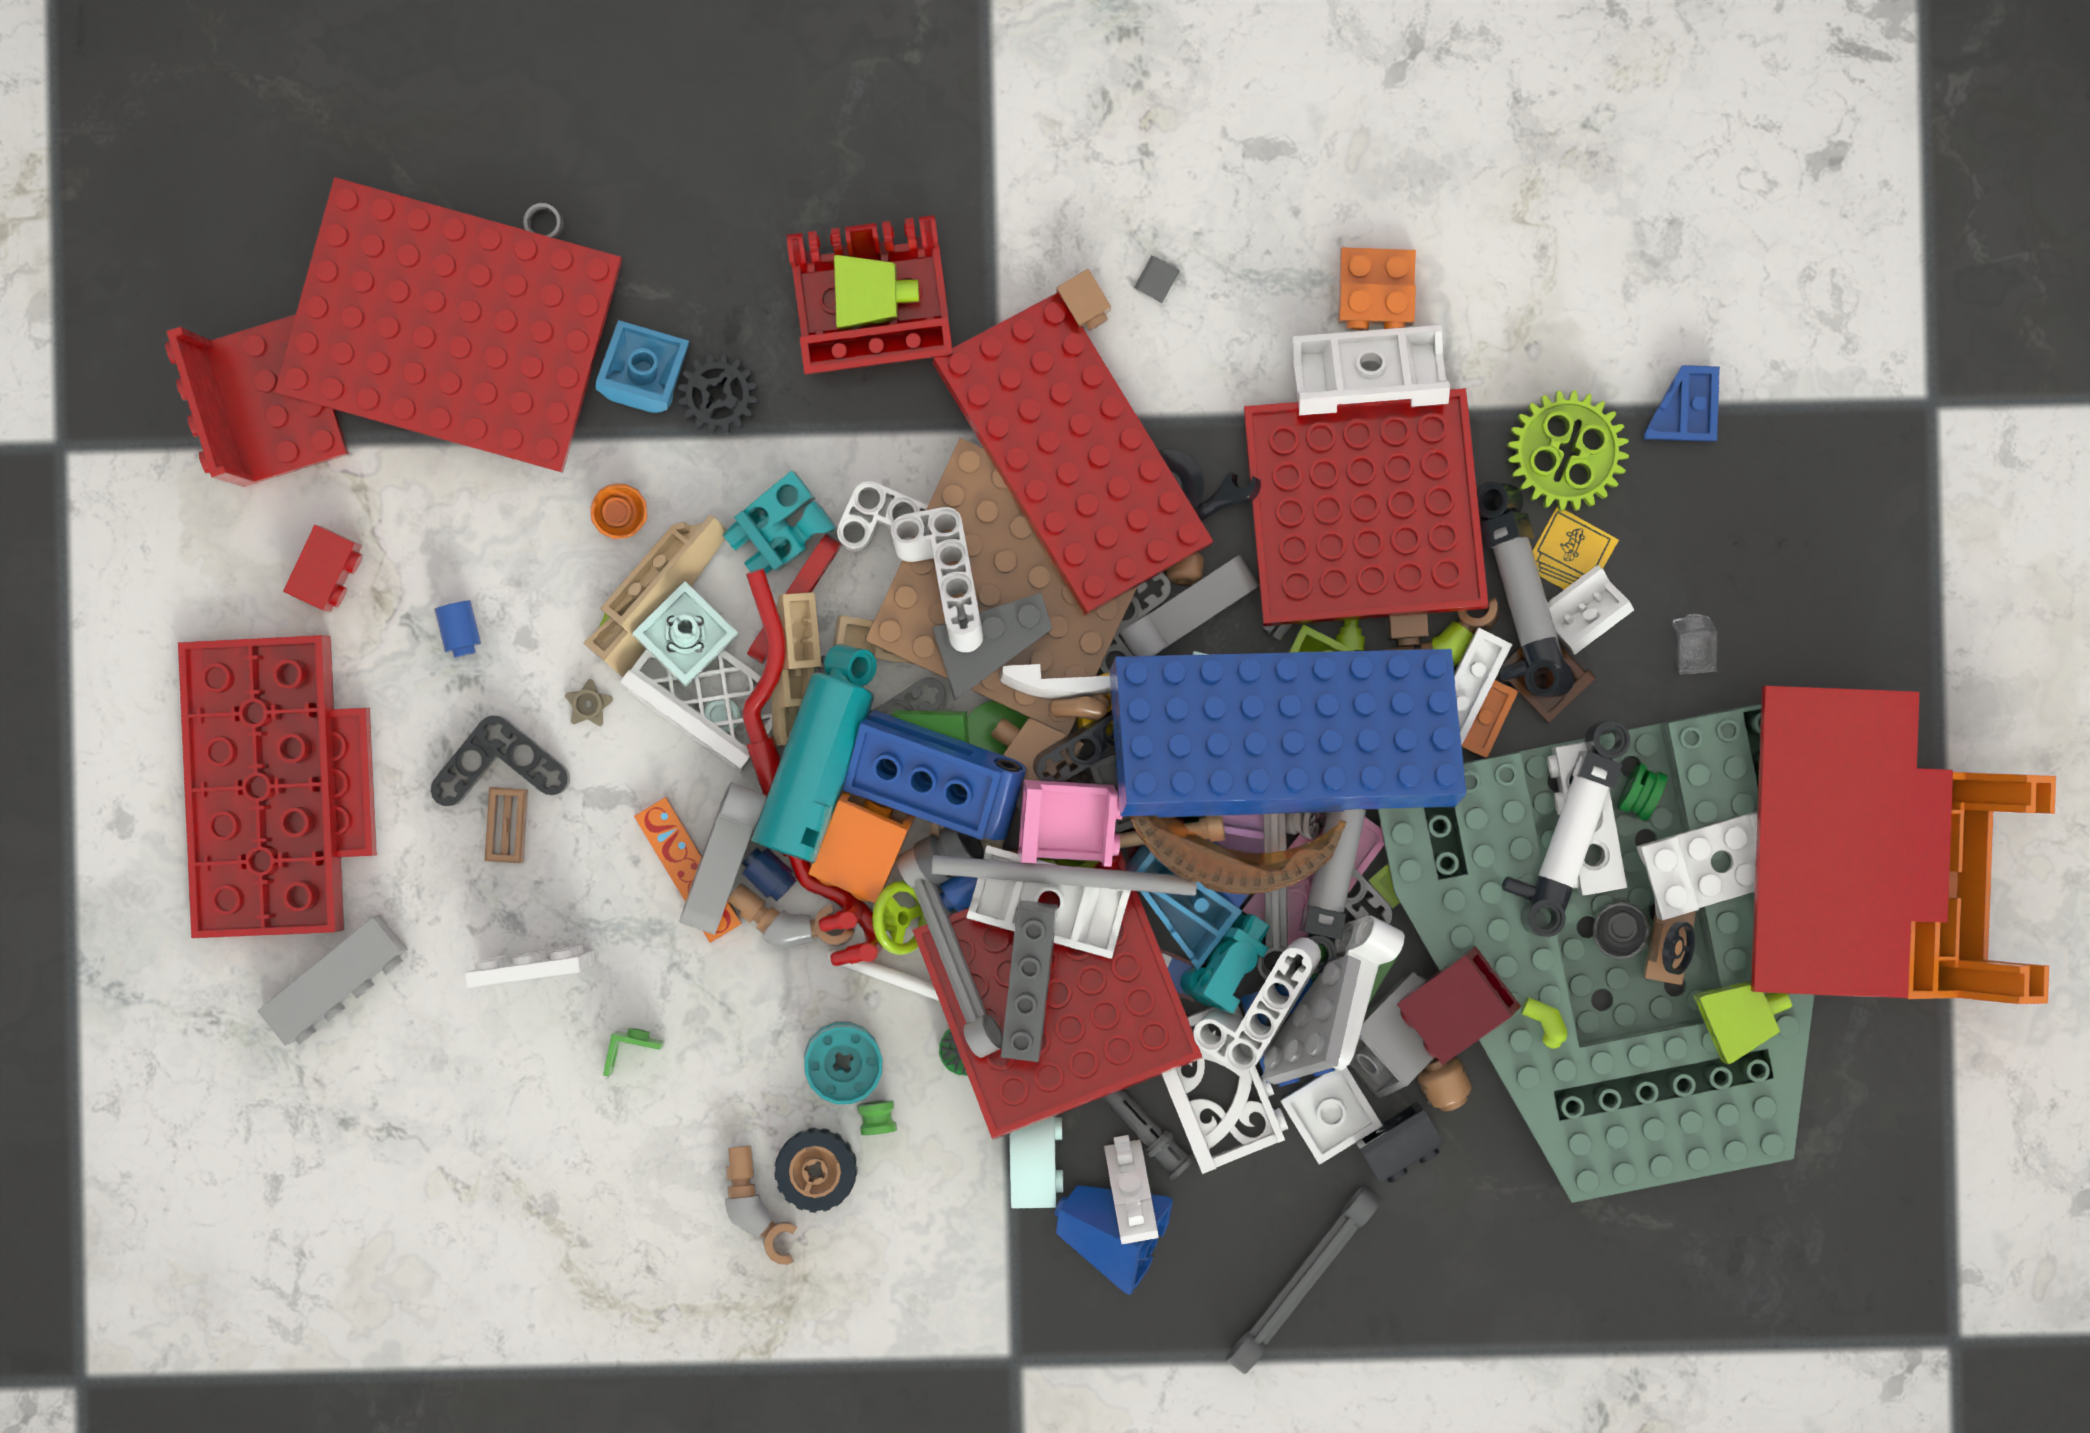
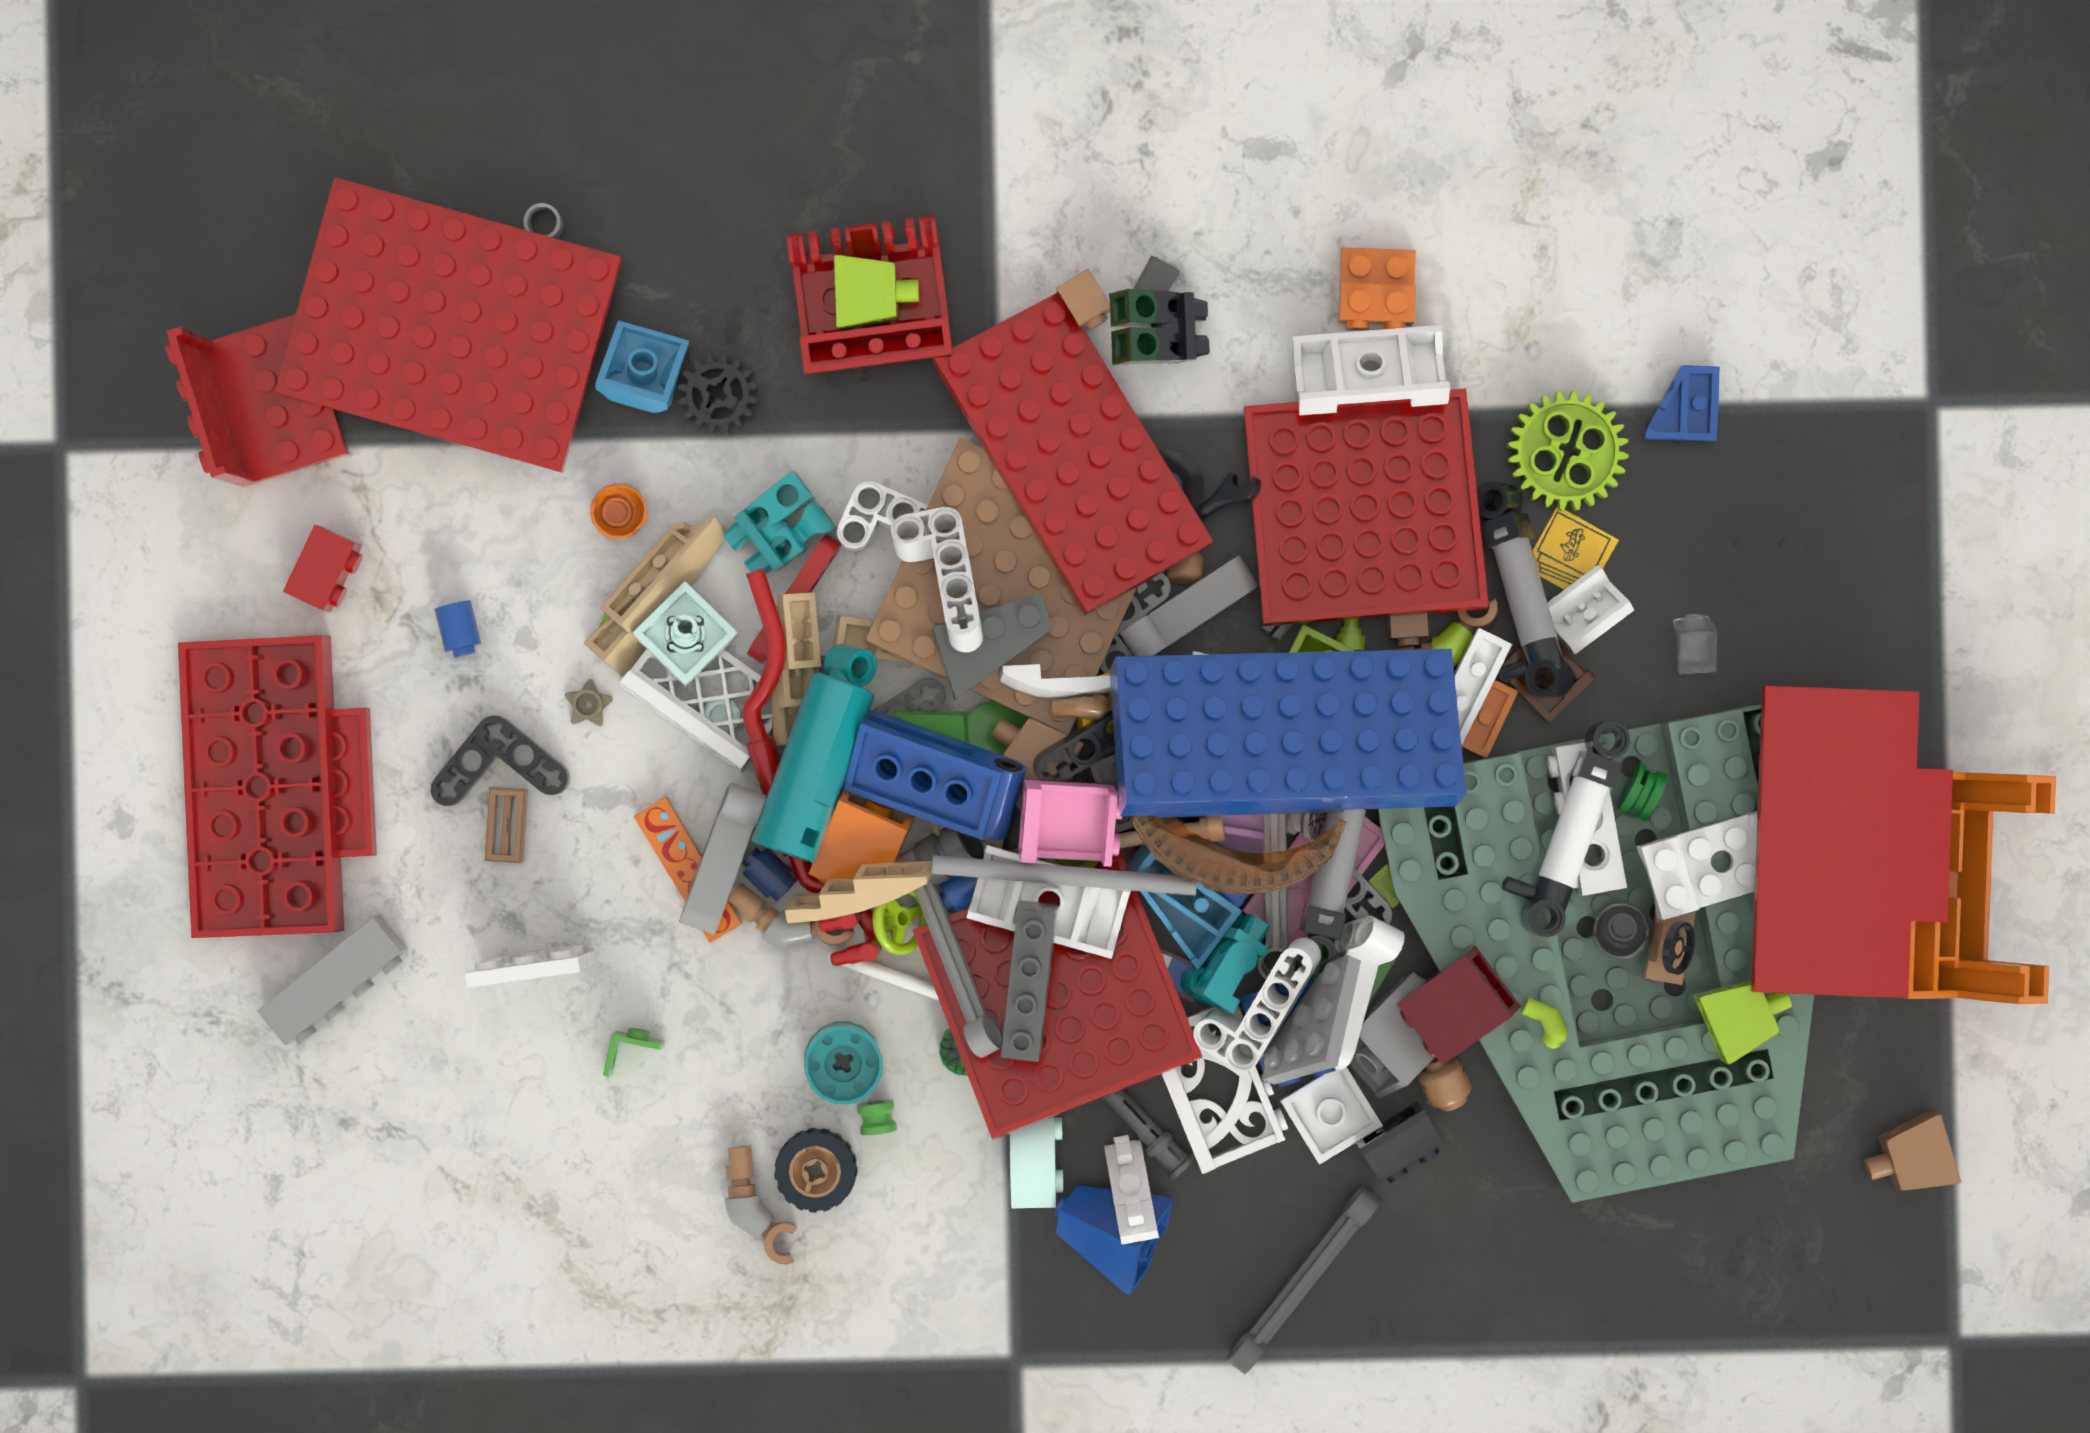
none -> tan slope [785,861,932,924]
none -> hips [1109,289,1210,365]
none -> medium nougat torso [1864,1110,1962,1190]

